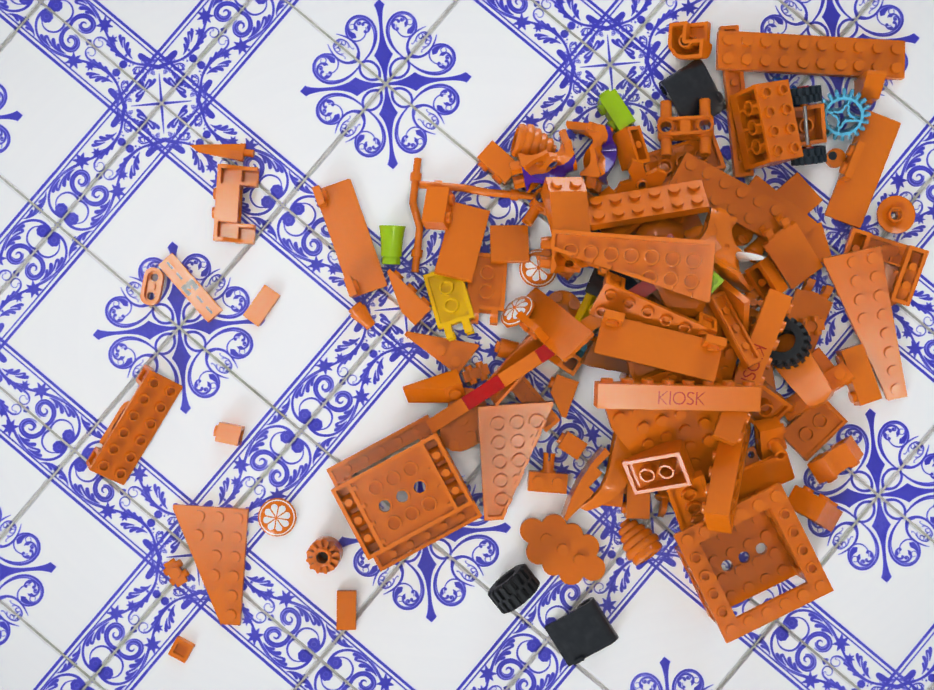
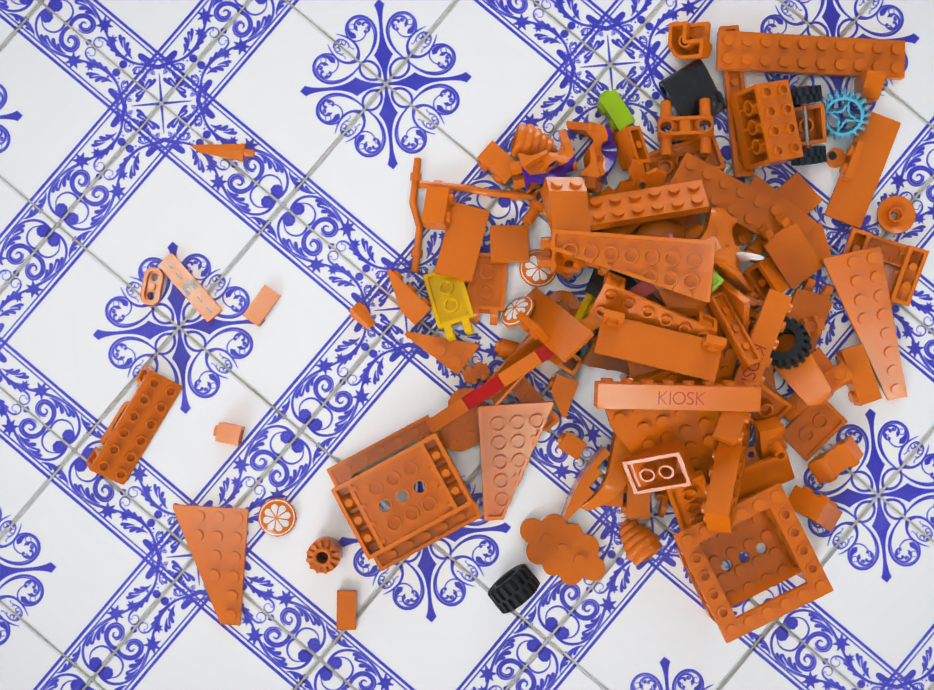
orange piece [163,558,190,587] -> none
orange tile [168,636,196,663] -> none
orange bracket [212,164,260,245] -> none
orange bracket [312,179,387,298] -> none
lime plant [379,225,406,265] -> none
orange slope [403,369,466,403] -> none
orange brick [527,452,568,494] -> none
black door [544,597,619,667] -> none

